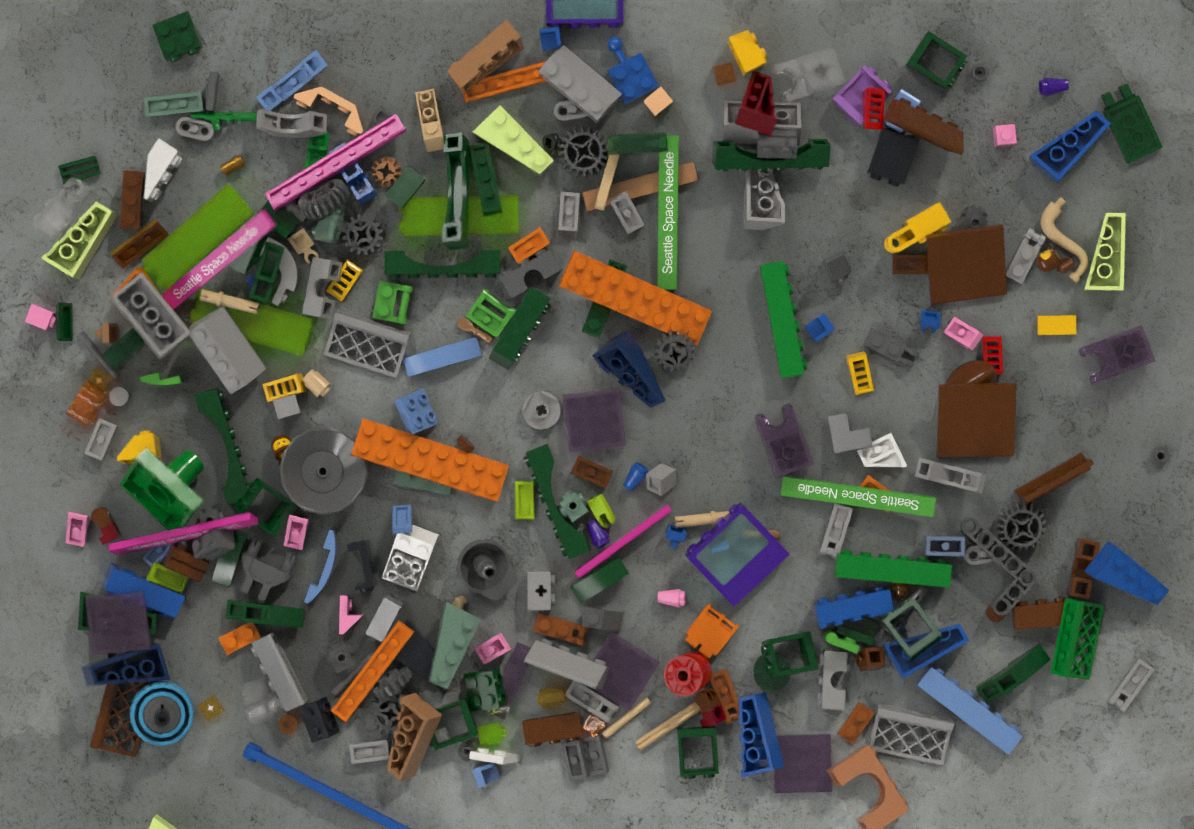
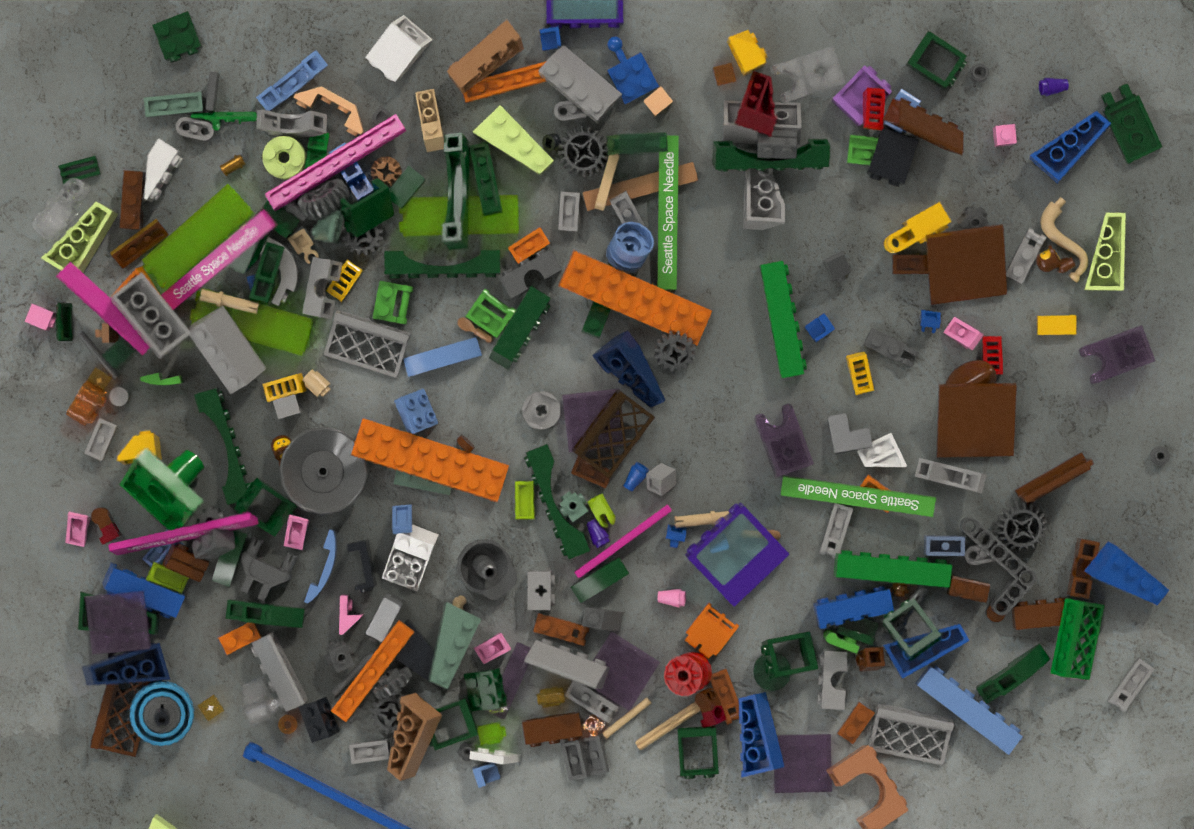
none -> dark pink tile [56,262,150,355]
none -> yellowish green wheel [262,136,307,179]
none -> dark green panel [340,178,394,237]
none -> white slope [366,15,433,82]
none -> dark brown fence [572,389,655,478]
none -> medium blue wheel [606,222,654,273]
none -> bright green plate [847,135,879,166]
none -> reddish brown brick [947,575,990,603]

